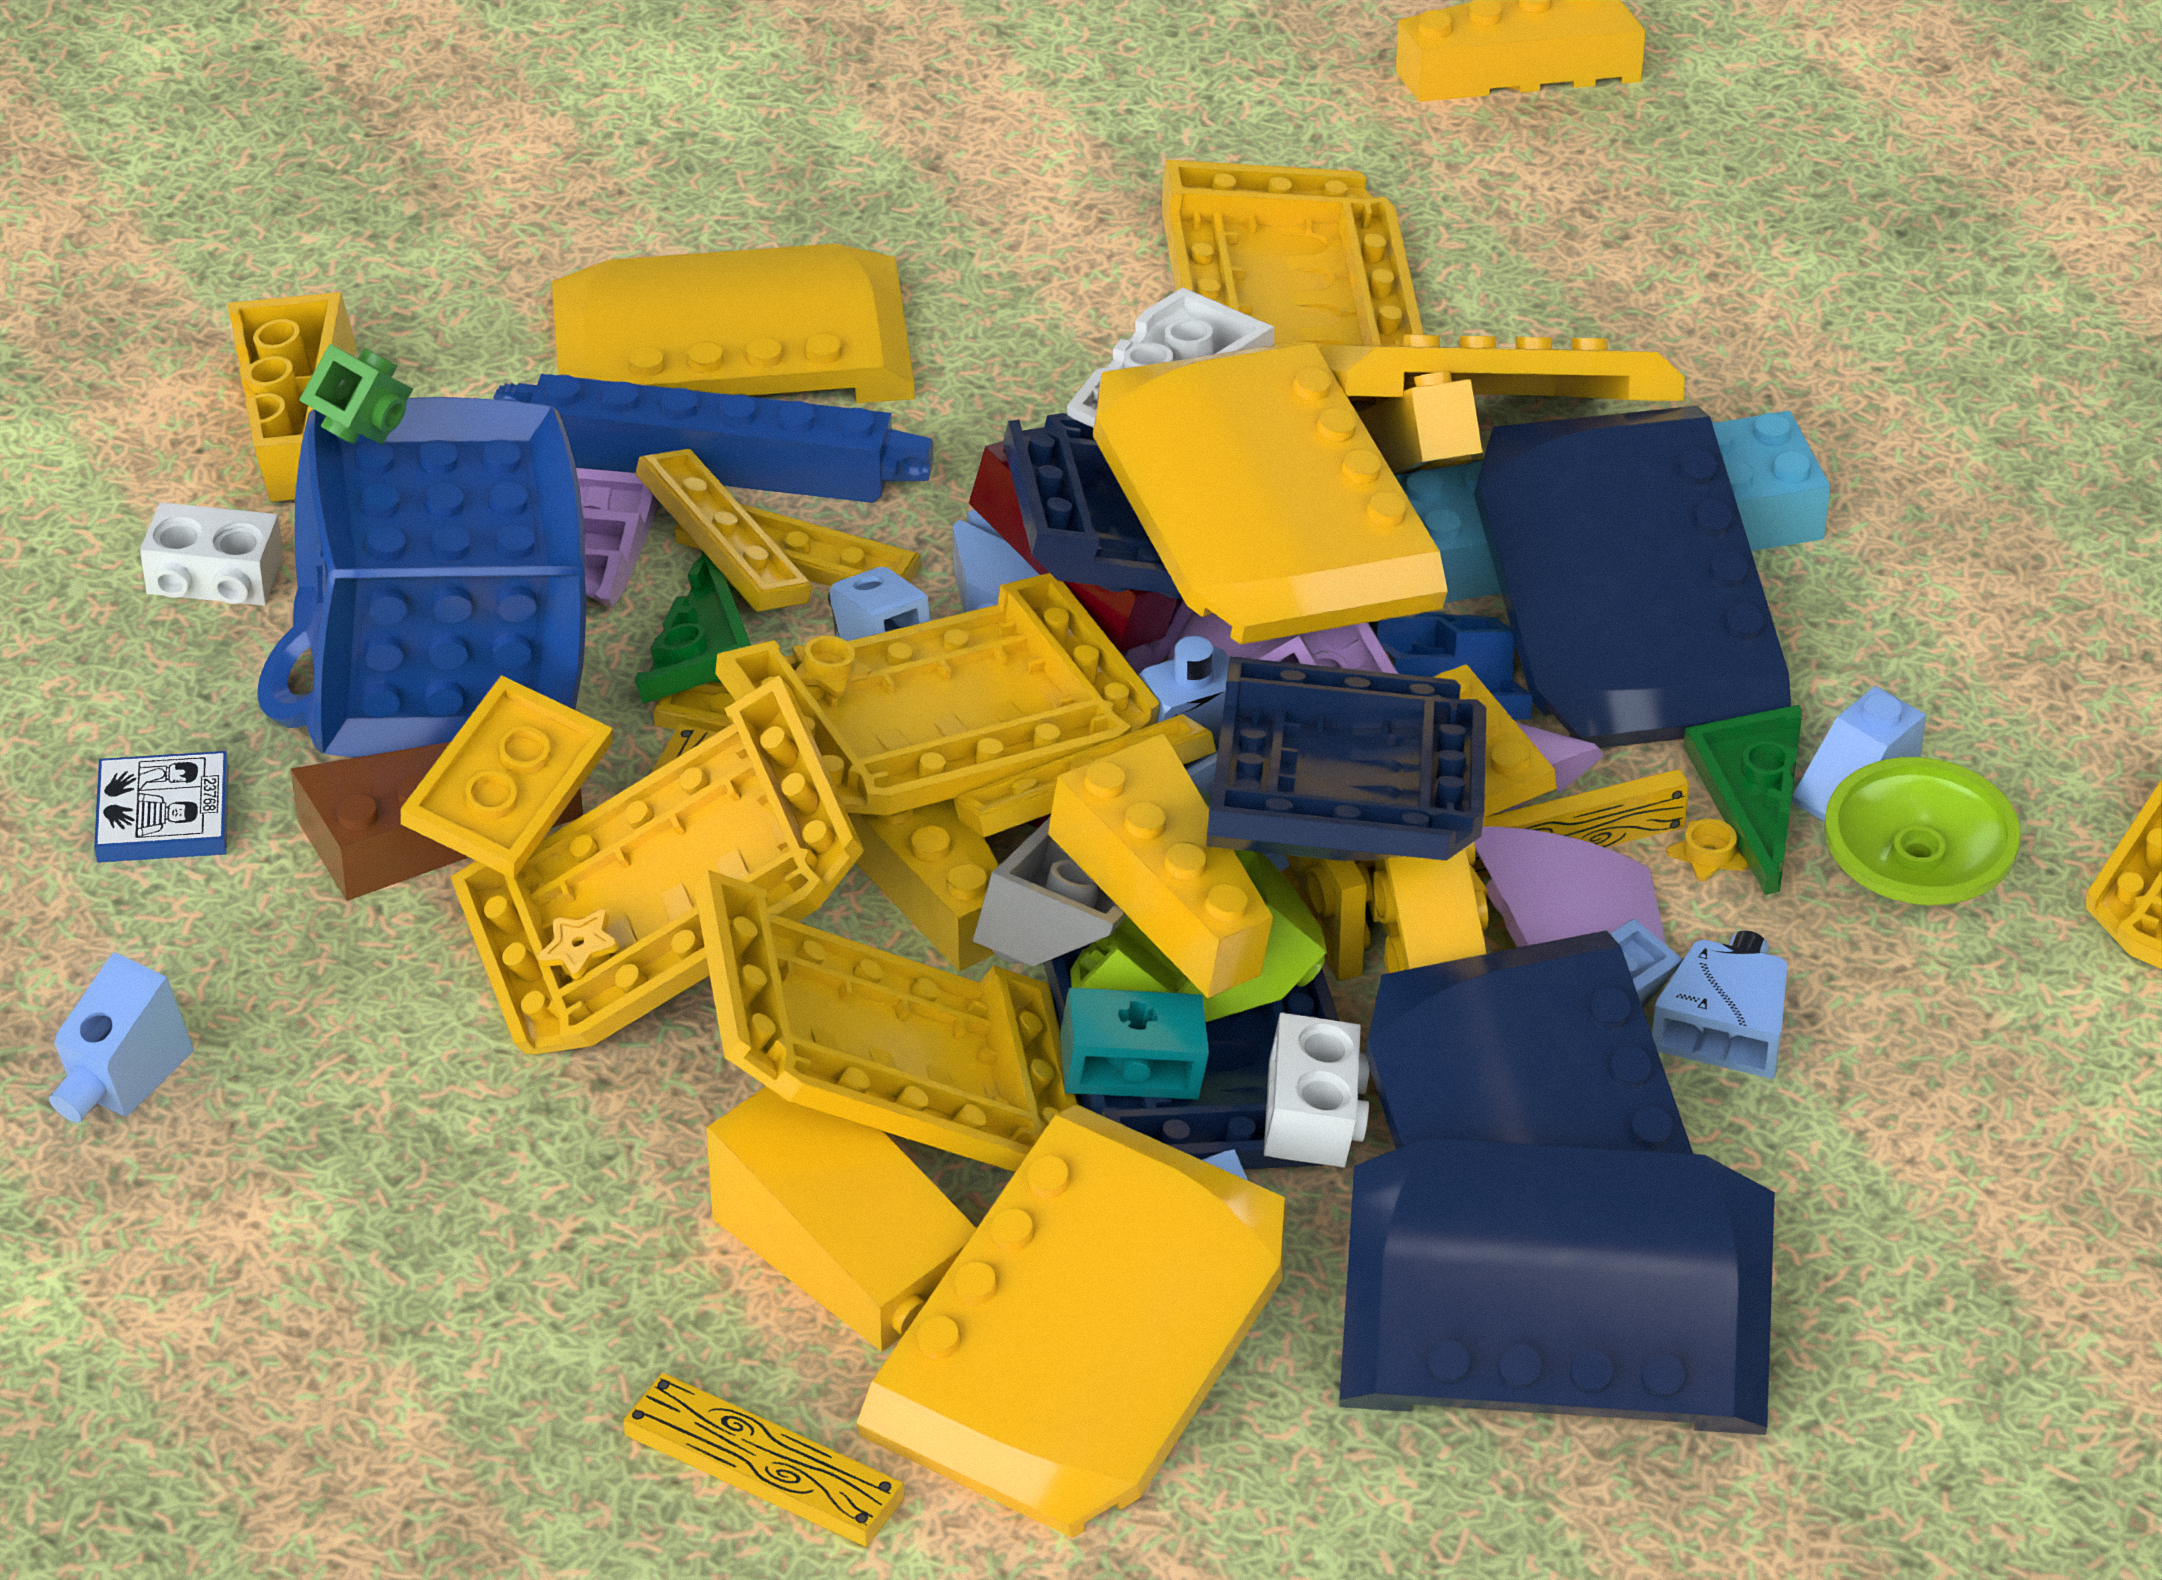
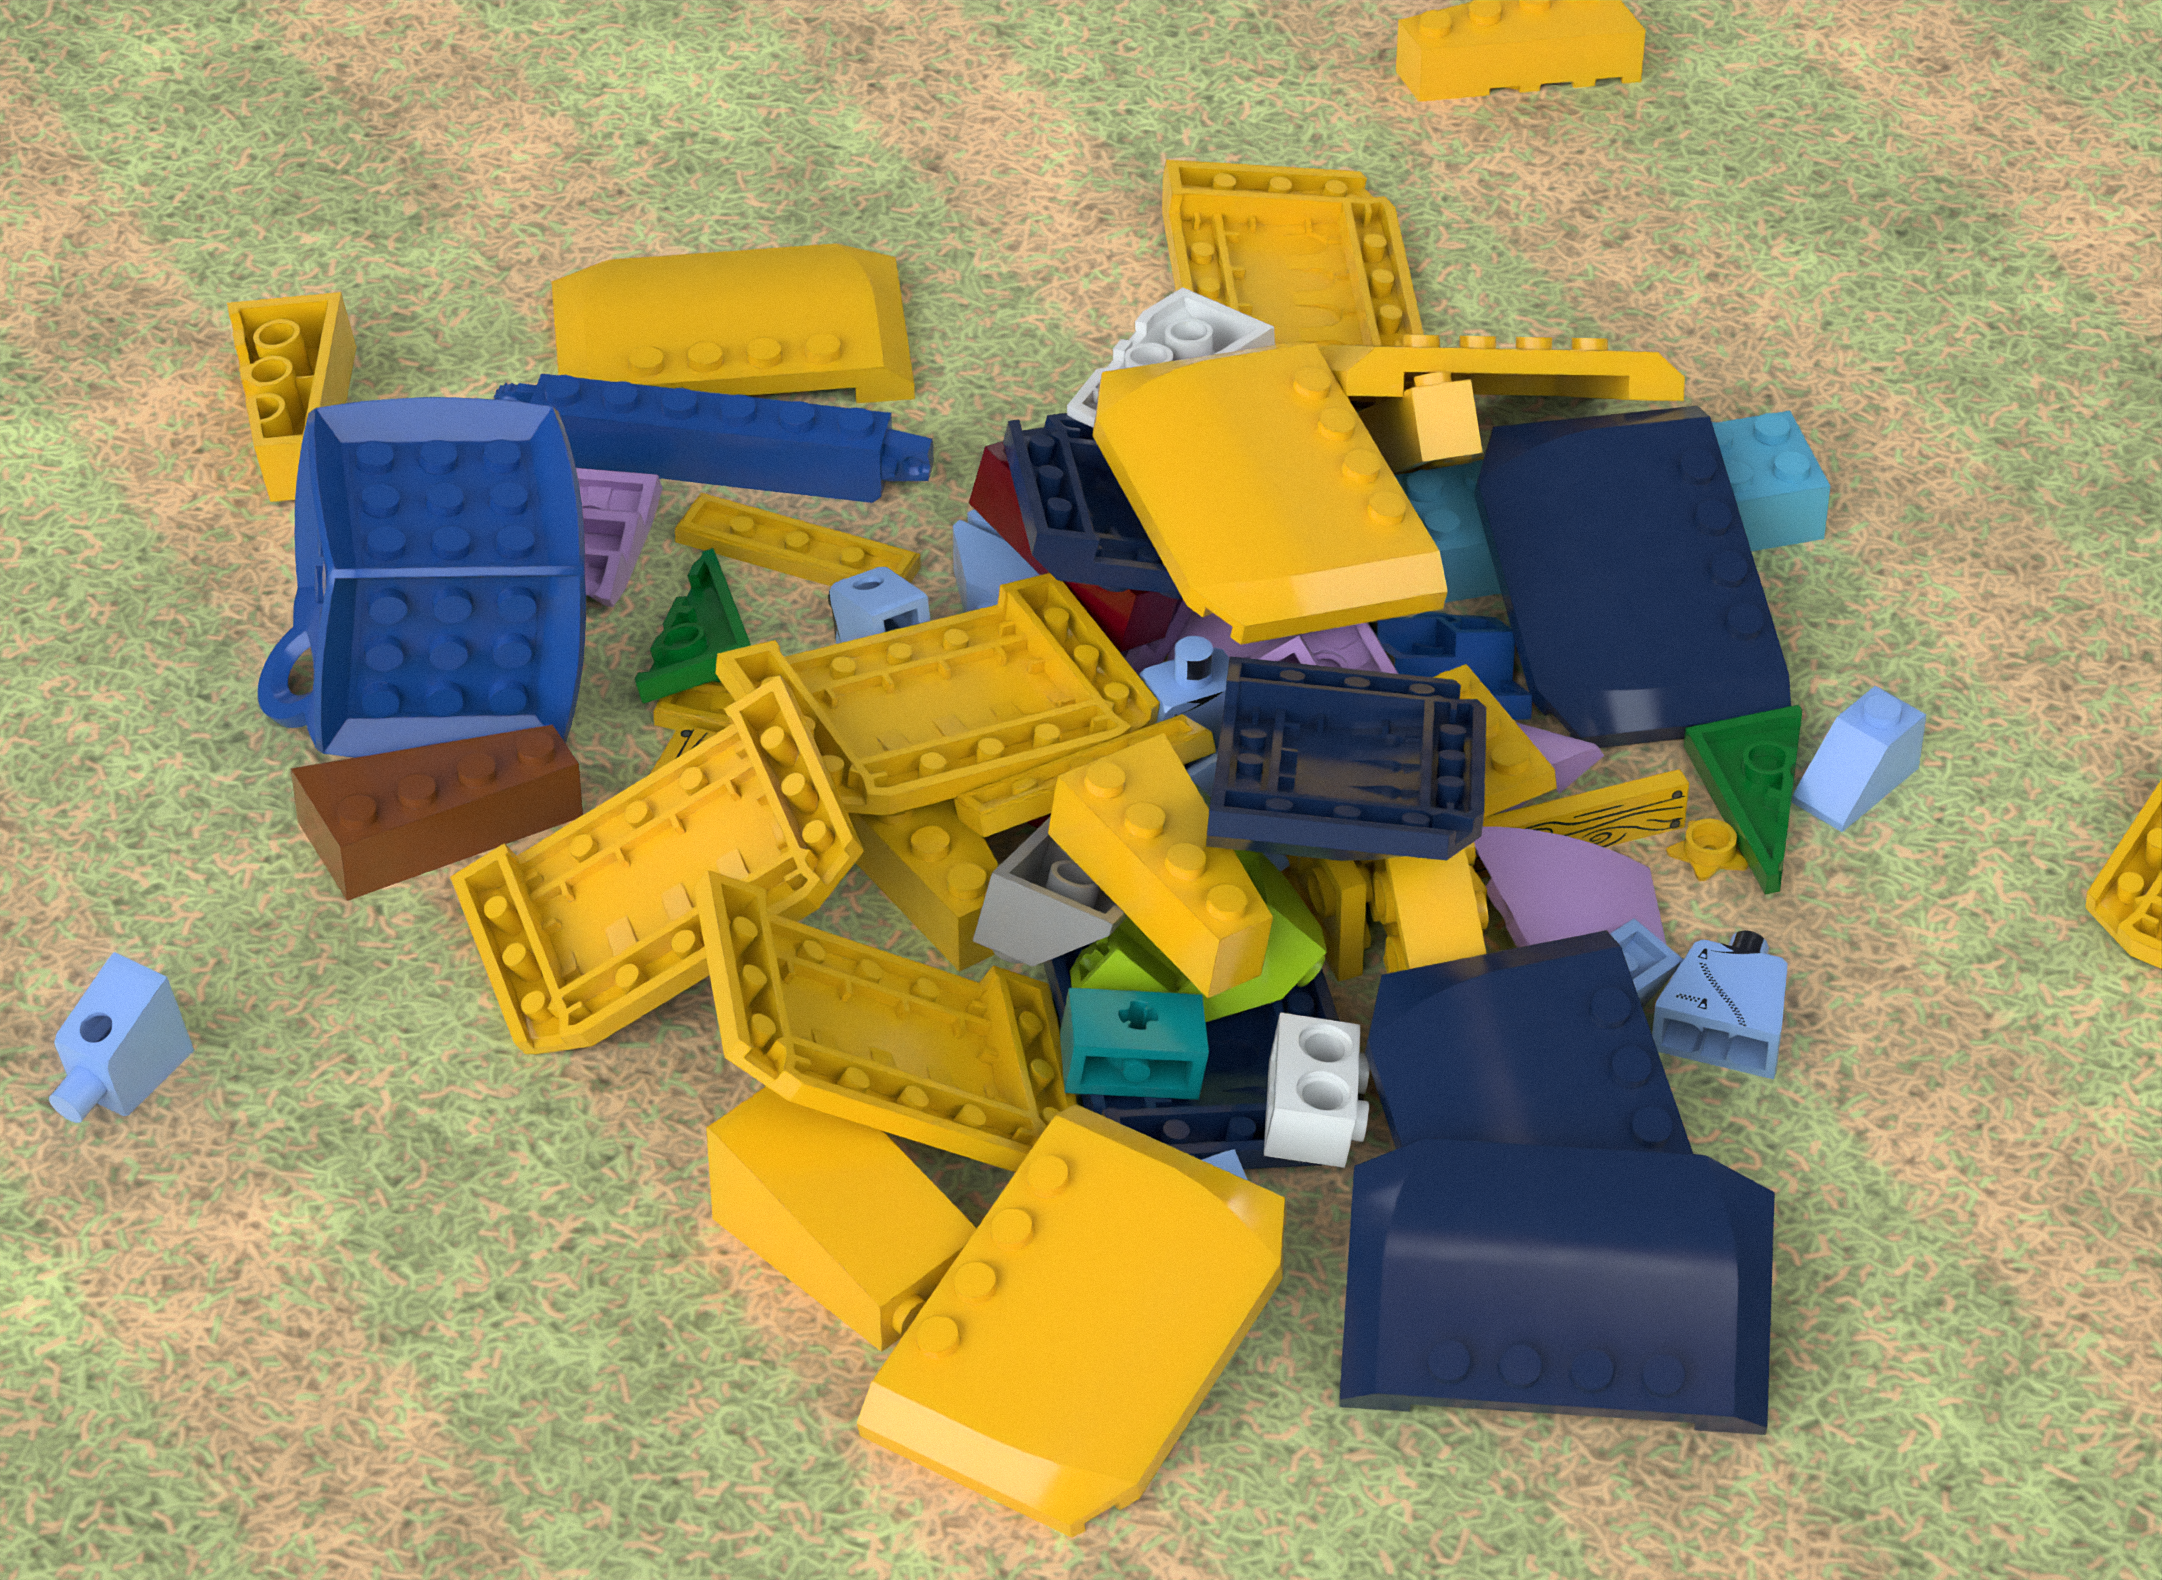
tile [94,751,229,863] -> none
white brick [140,502,284,606] -> none
bright green brick [299,344,413,445] -> none
yellow plate [401,675,613,879] -> none
yellow plate [537,909,620,980] -> none
yellow tile [623,1372,905,1548] -> none
yellow tile [635,449,813,612] -> none
yellow plate [793,635,872,698] -> none
lime dish [1824,757,2021,906] -> none

